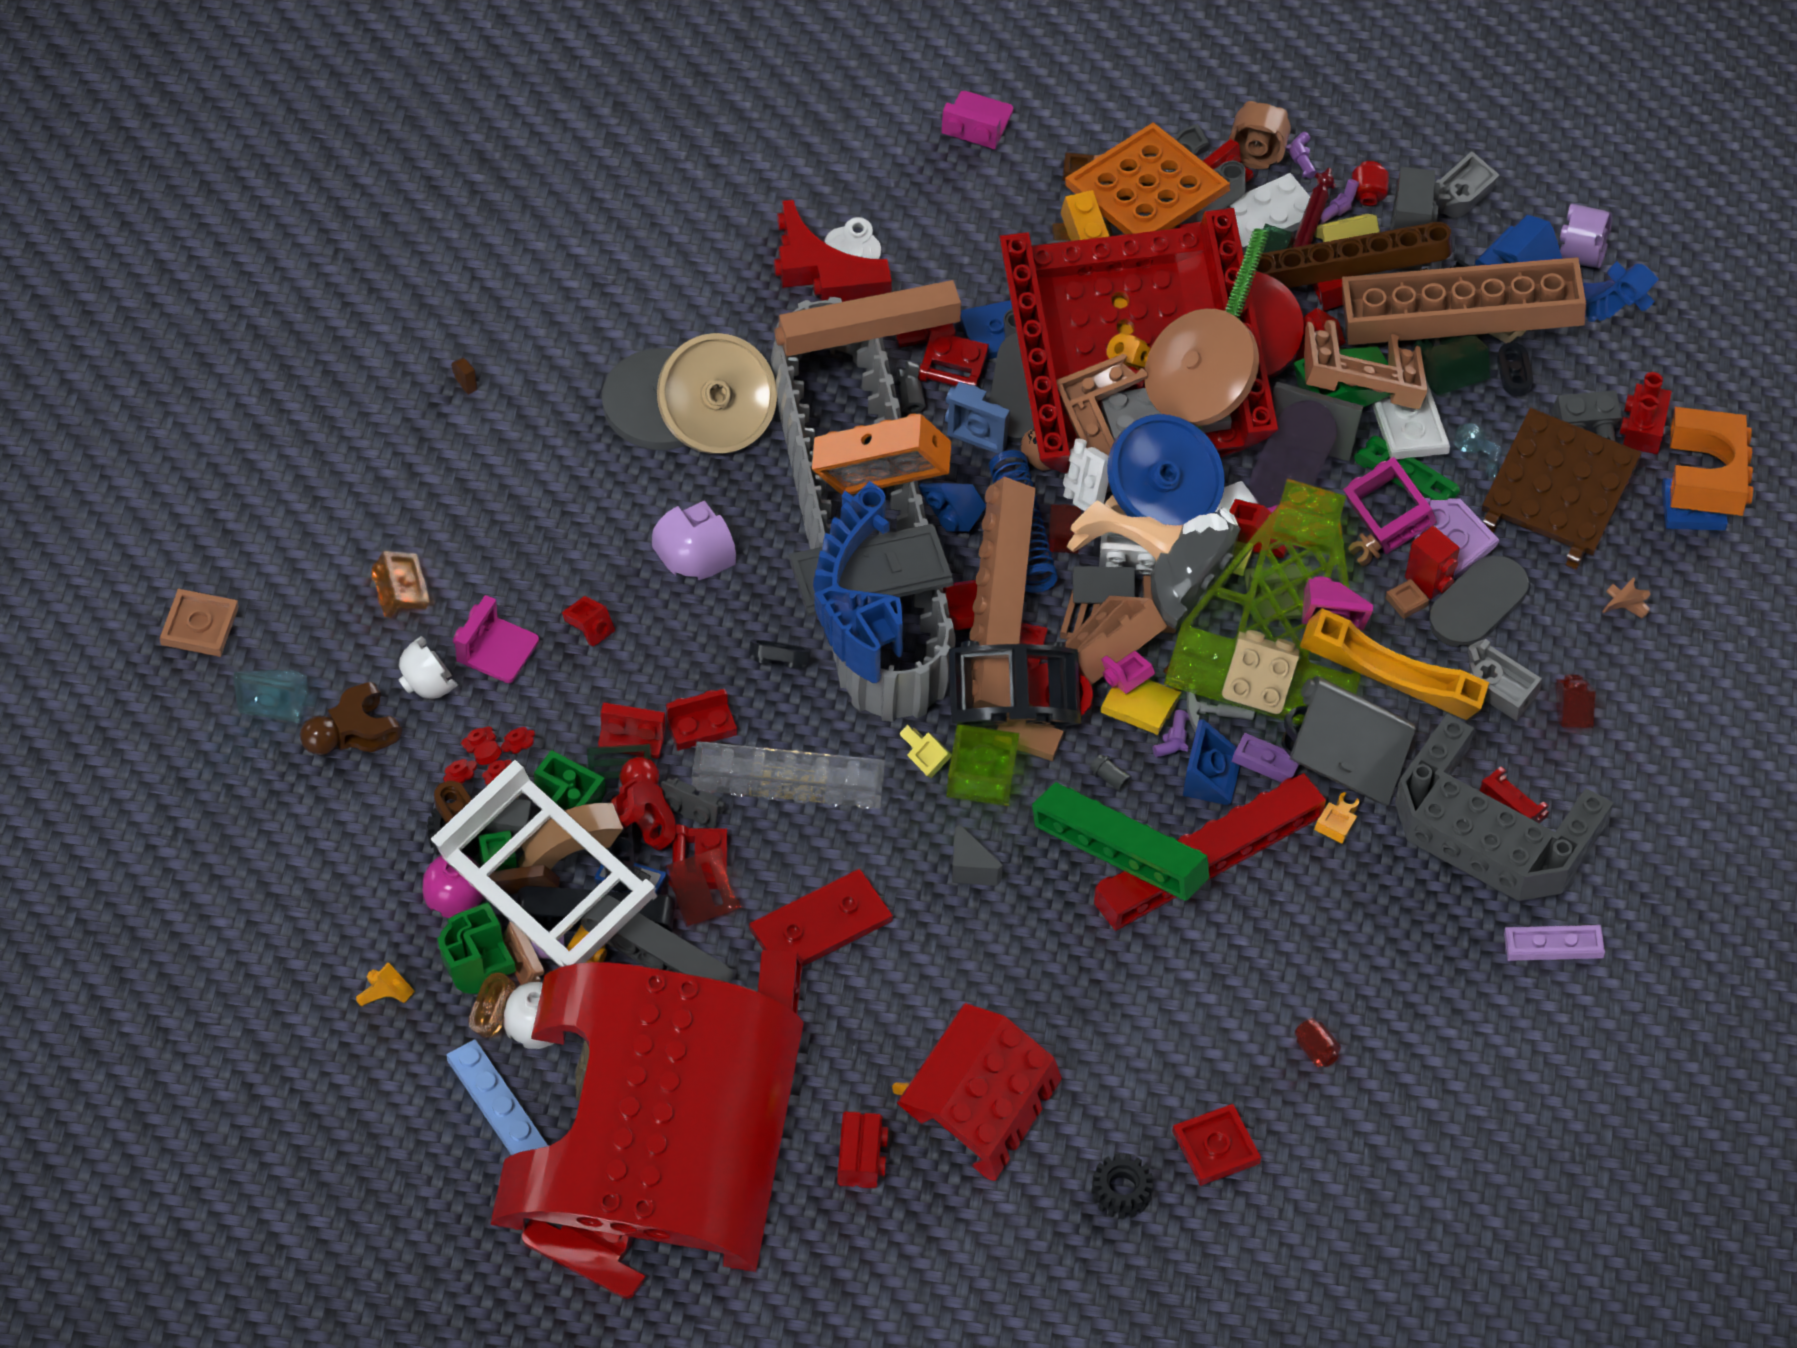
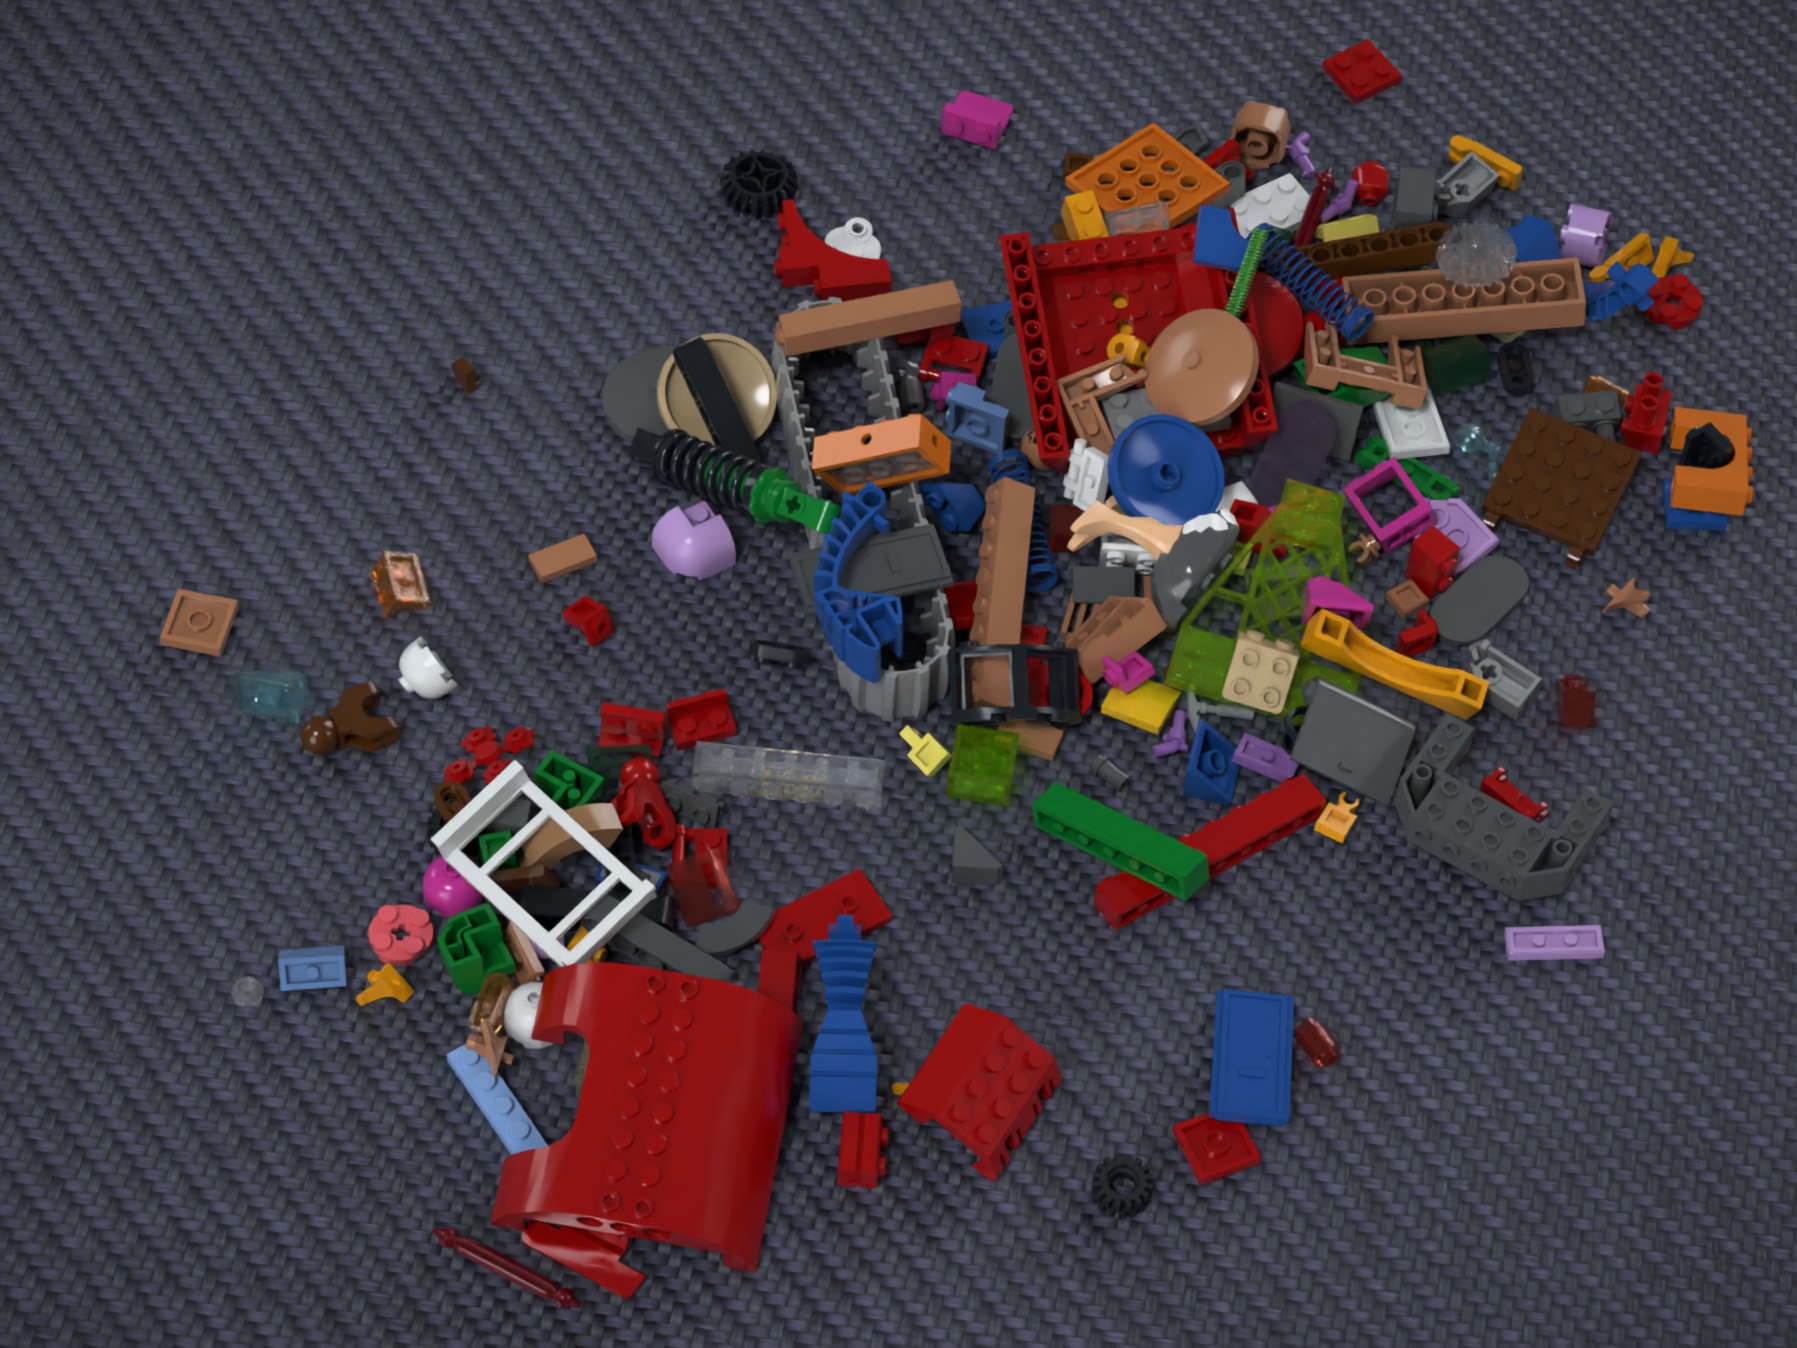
dark pink bracket [453,595,539,683] -> none
none -> clear plate [231,977,264,1008]
none -> medium blue panel [278,946,347,991]
none -> coral plate [368,905,434,967]
none -> dark red wheel [433,1227,580,1308]
none -> nougat piece [466,1018,514,1077]
none -> nougat tile [528,534,597,583]
none -> black piece [627,427,841,534]
none -> black beam [673,337,763,464]
none -> dark grey tile [695,901,776,957]
none -> black gear [720,148,798,219]
none -> blue piece [809,915,877,1113]
none -> dark pink bracket [931,372,976,411]
none -> clear panel [1105,201,1169,236]
none -> blue tile [1192,204,1250,272]
none -> blue piece [1209,989,1294,1126]
none -> blue piece [1246,223,1374,341]
none -> red plate [1322,39,1402,105]
none -> red bracket [1396,609,1438,658]
none -> clear gear [1436,219,1517,289]
none -> light orange hinge [1448,135,1523,192]
none -> clear orange cone [1583,373,1629,407]
none -> light orange hinge [1589,232,1654,283]
none -> red plate [1645,274,1703,329]
none -> light orange piece [1652,236,1695,278]
none -> black bracket [1679,422,1733,469]

